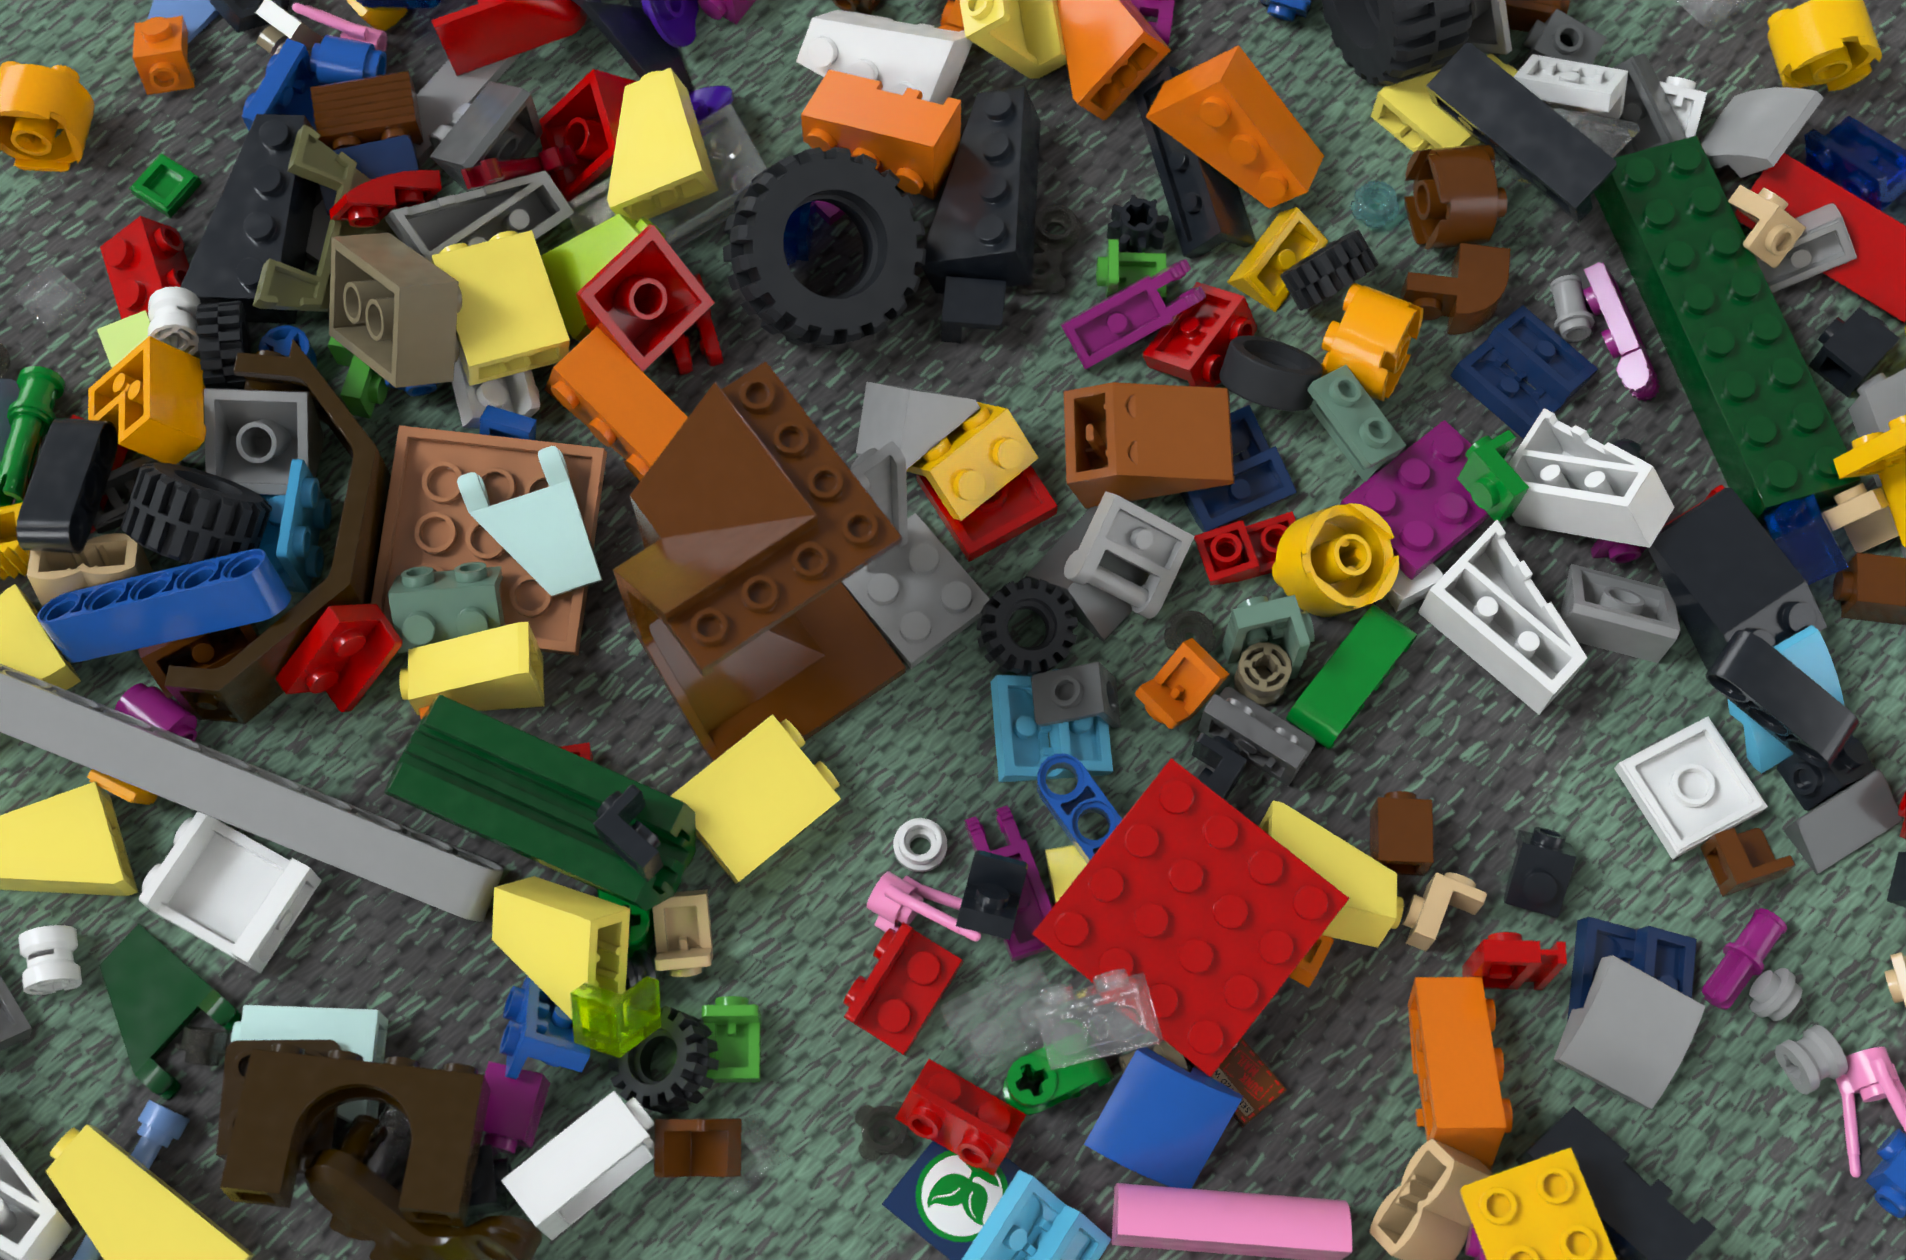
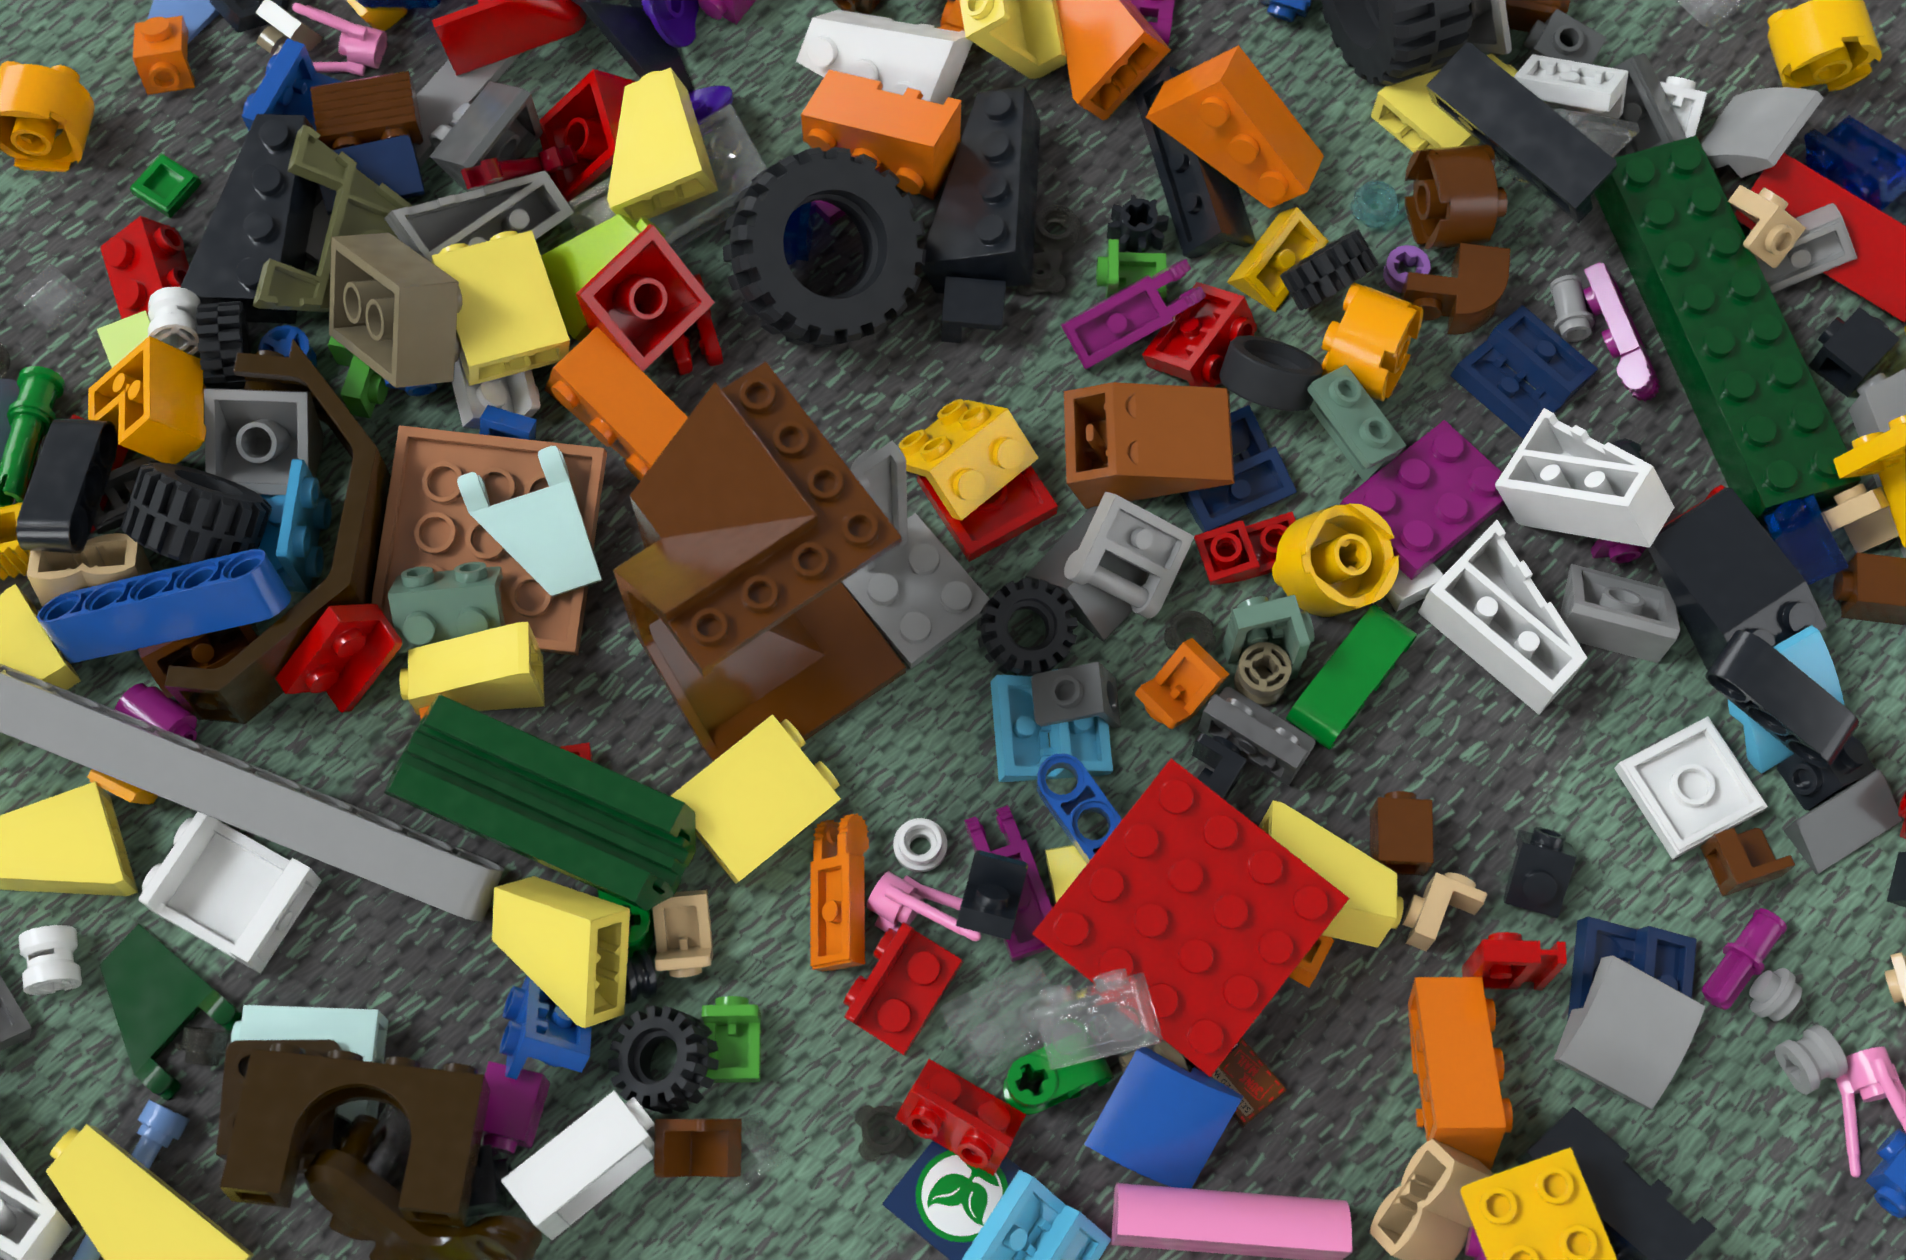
blue brick [310,35,387,85] -> none
red slope [329,170,442,228] -> none
clear neon green panel [570,976,661,1058] -> none
black bracket [593,784,663,882] -> none
light grey slope [856,382,980,470] -> none
green bracket [1457,430,1529,523] -> none
none -> orange hinge [810,814,869,971]
none -> medium lavender bush [1383,245,1431,293]

